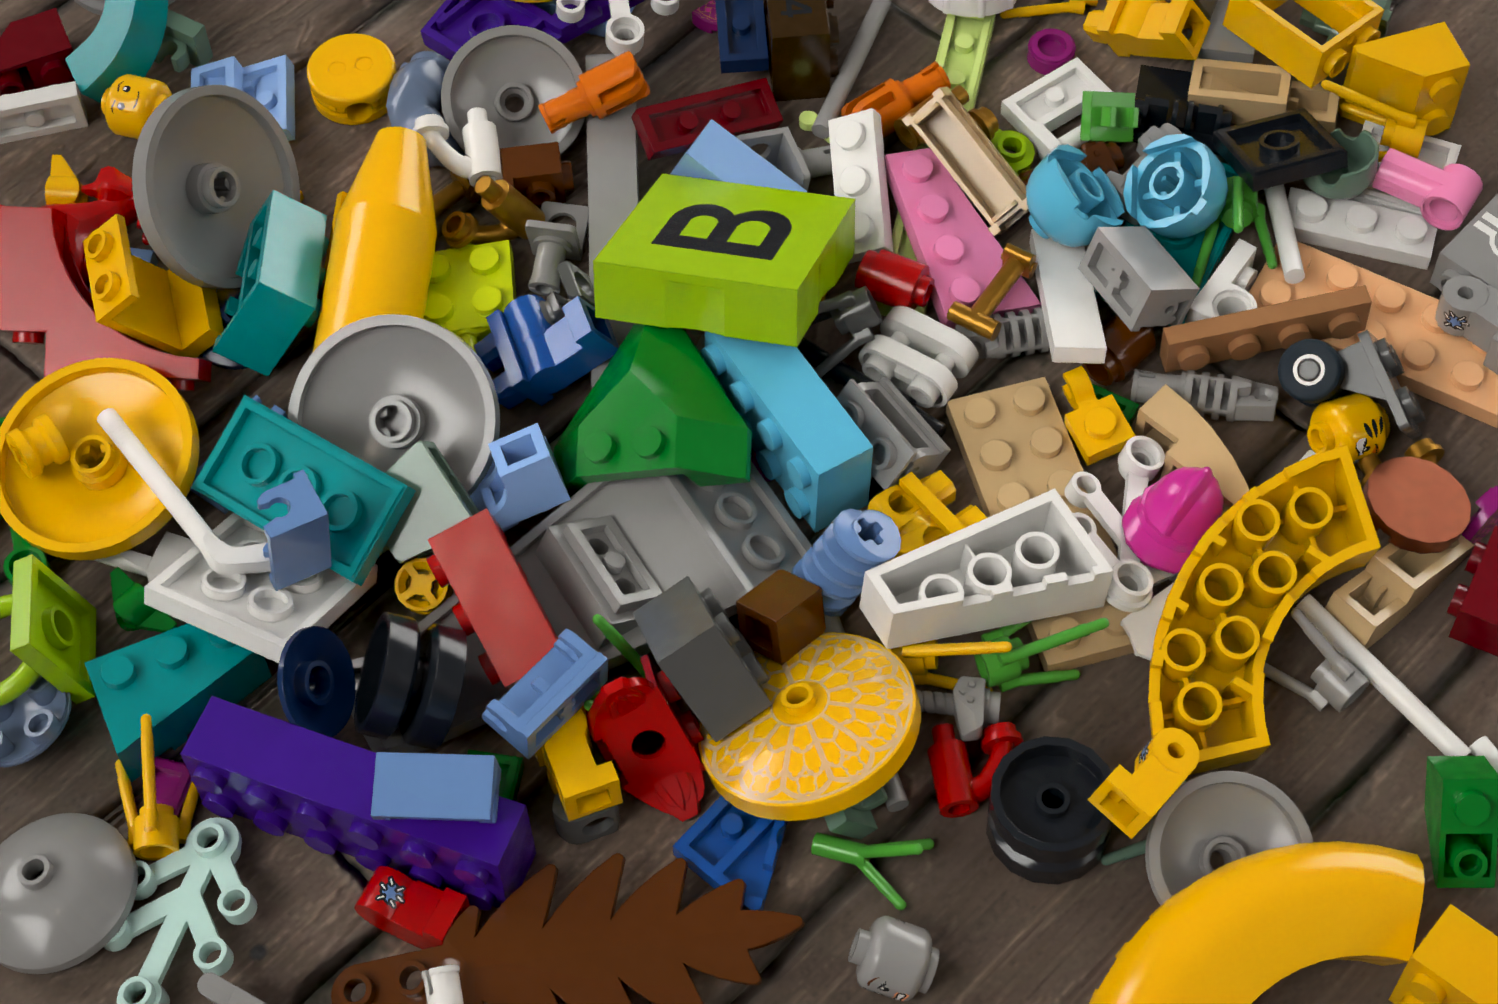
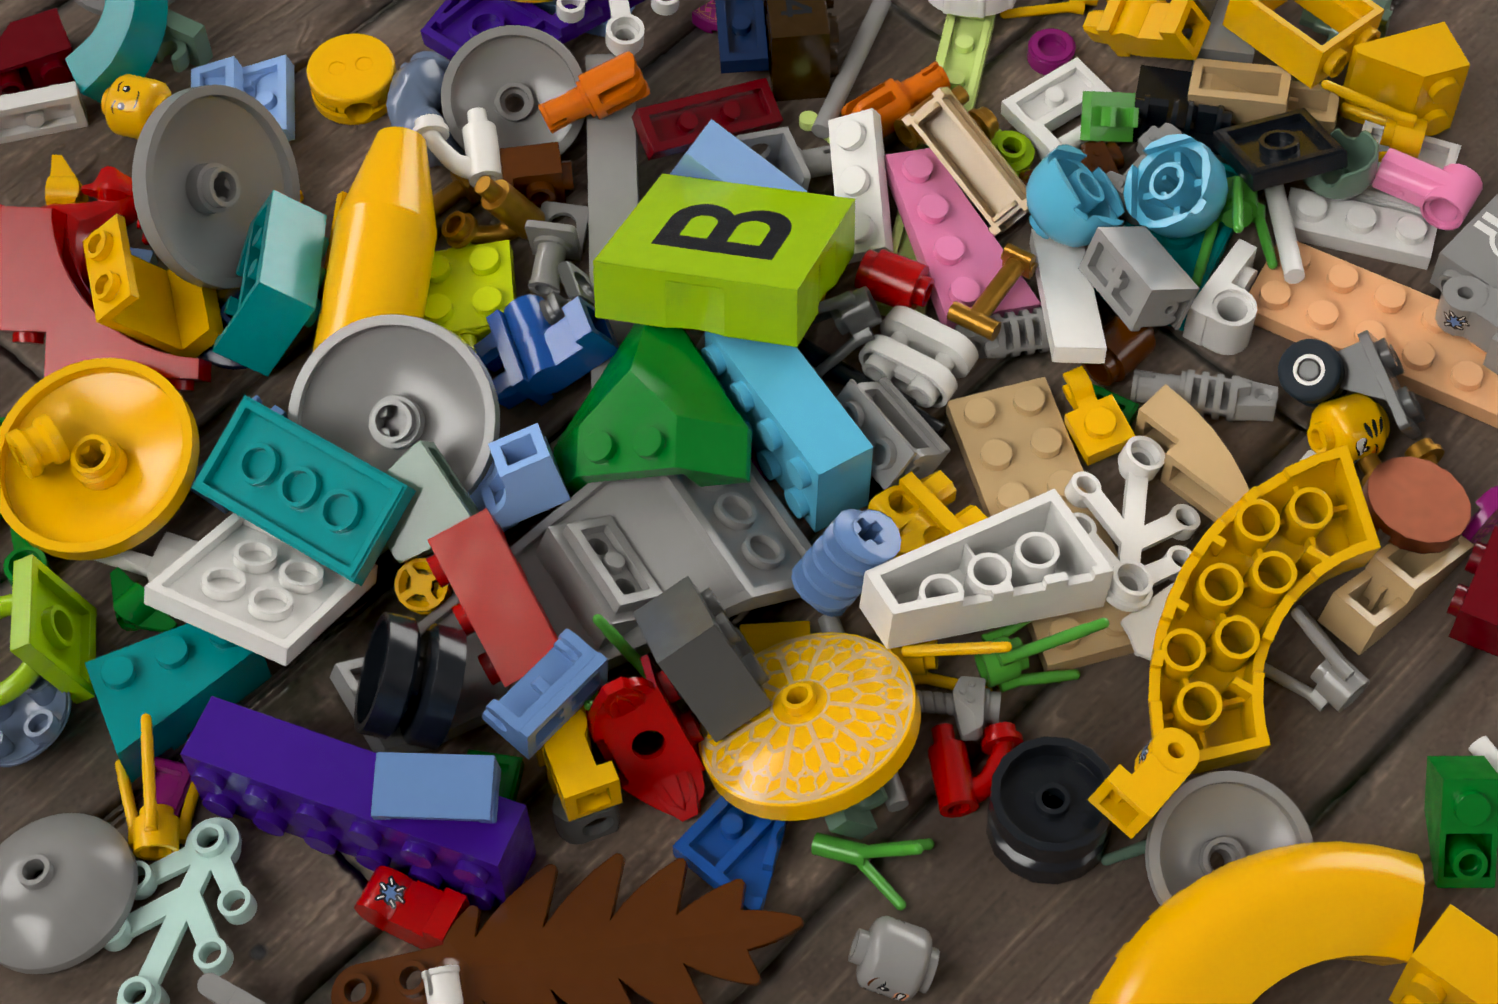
white piece [97,408,271,575] -> none
medium blue hinge [257,470,332,591] -> none
dark blue dish [277,626,356,737] -> none
reddish brown panel [736,569,826,665] -> none
dark pink piece [1122,467,1224,574] -> none
medium nougat plate [1160,285,1372,373] -> none
white bar [1295,594,1472,756] -> none

